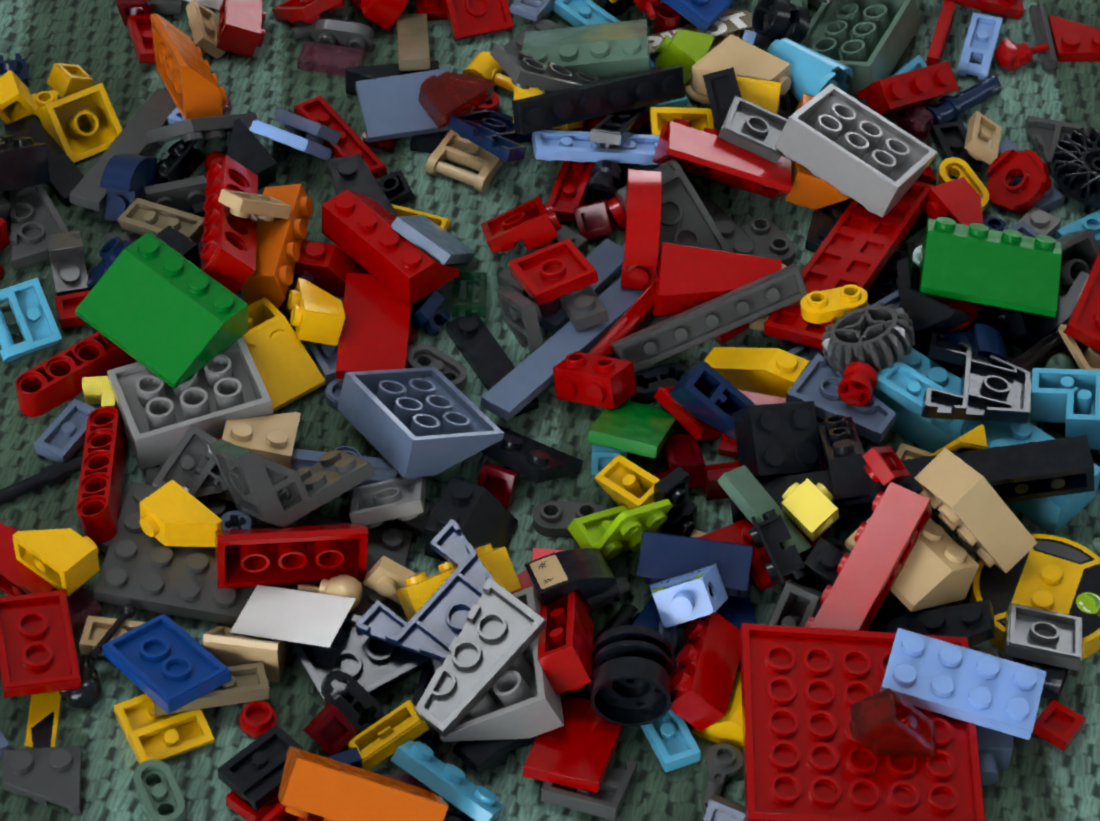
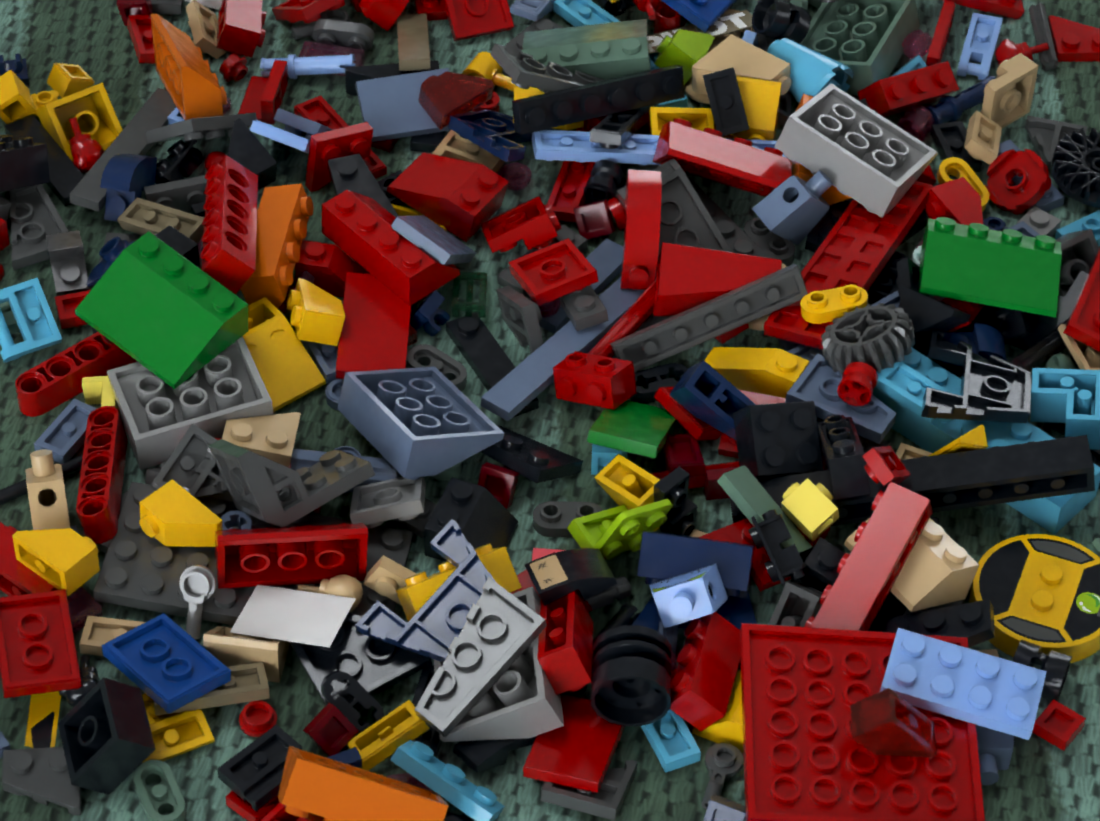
black hinge [87,604,136,660] -> none
tan plate [218,189,292,222] -> none
dark grey tile [718,96,788,164] -> none
tan brick [914,448,1037,573] -> none
dark grey tile [1004,603,1082,671] -> none
none -> tan torso [25,449,71,530]
none -> black brick [58,677,155,795]
none -> red piece [68,117,105,173]
none -> light grey plate [179,565,217,639]
none -> red plate [219,53,248,82]
none -> red panel [238,60,288,125]
none -> light blue pin [260,54,356,79]
none -> red wing [305,122,373,193]
none -> red slope [387,152,509,242]
none -> clear pink plate [499,162,531,191]
none -> sand blue torso [752,170,833,245]
none -> clear pink plate [902,30,932,59]
none -> tan plate [980,53,1039,128]

